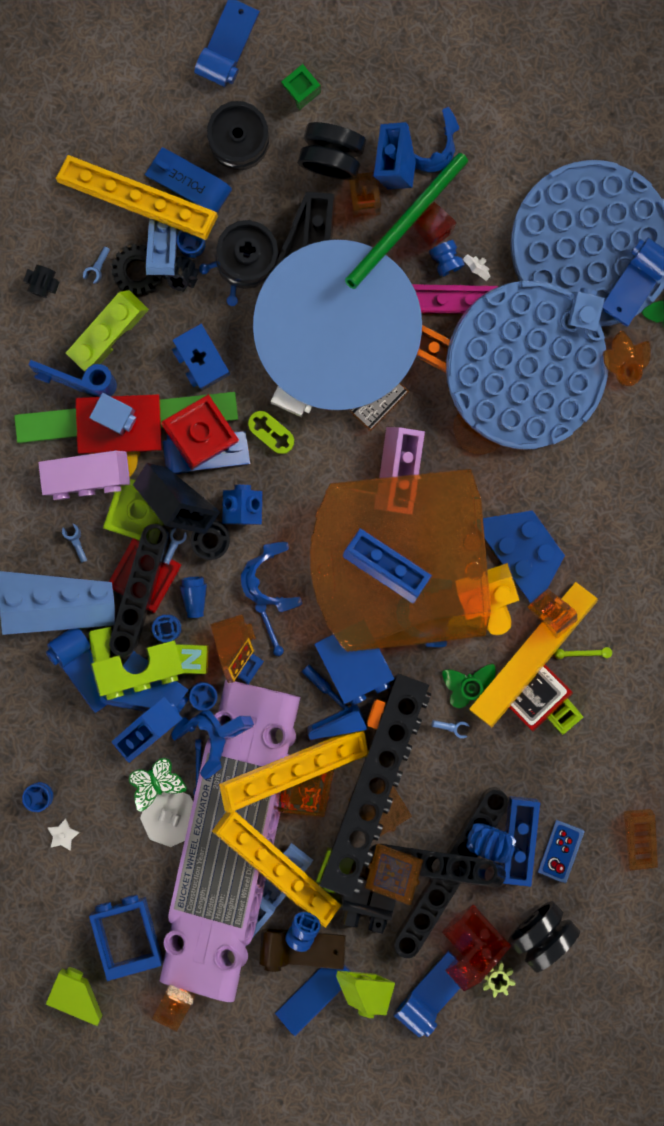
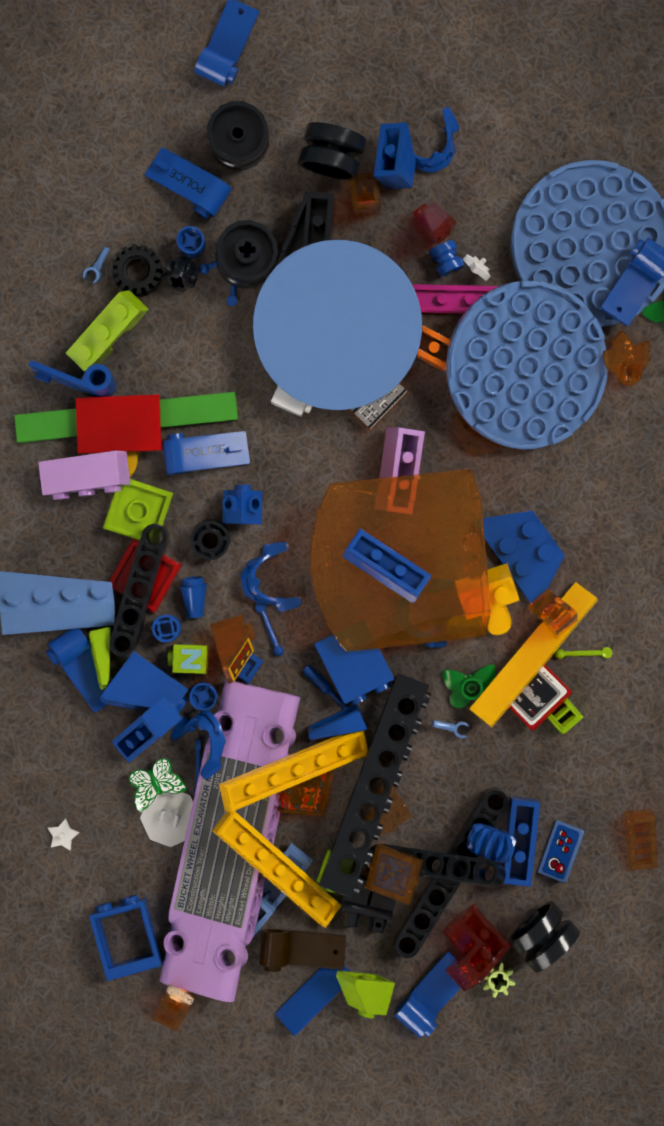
blue wheel [22,782,54,812] -> none
black gear [23,265,59,298] -> none
lime slope [46,967,103,1026] -> none
yellow tile [56,155,218,240] -> none
medium blue hand [62,524,87,563] -> none
medium blue brick [89,392,136,436] -> none
lime arch [91,640,184,700] -> none
black slope [133,463,220,534] -> none
medium blue plate [146,218,177,275] -> none
red tile [161,394,239,470] -> none
medium blue hand [163,528,187,565] -> none
blue brick [172,323,230,391] -> none
blue tile [216,716,254,738] -> none
lime beam [248,411,294,454] -> none
green panel [281,64,321,110] -> none
blue wheel [285,912,321,952] -> none
green piece [345,153,468,289] -> none
orange tile [366,698,386,729] -> none
medium blue bracket [567,288,605,331] -> none

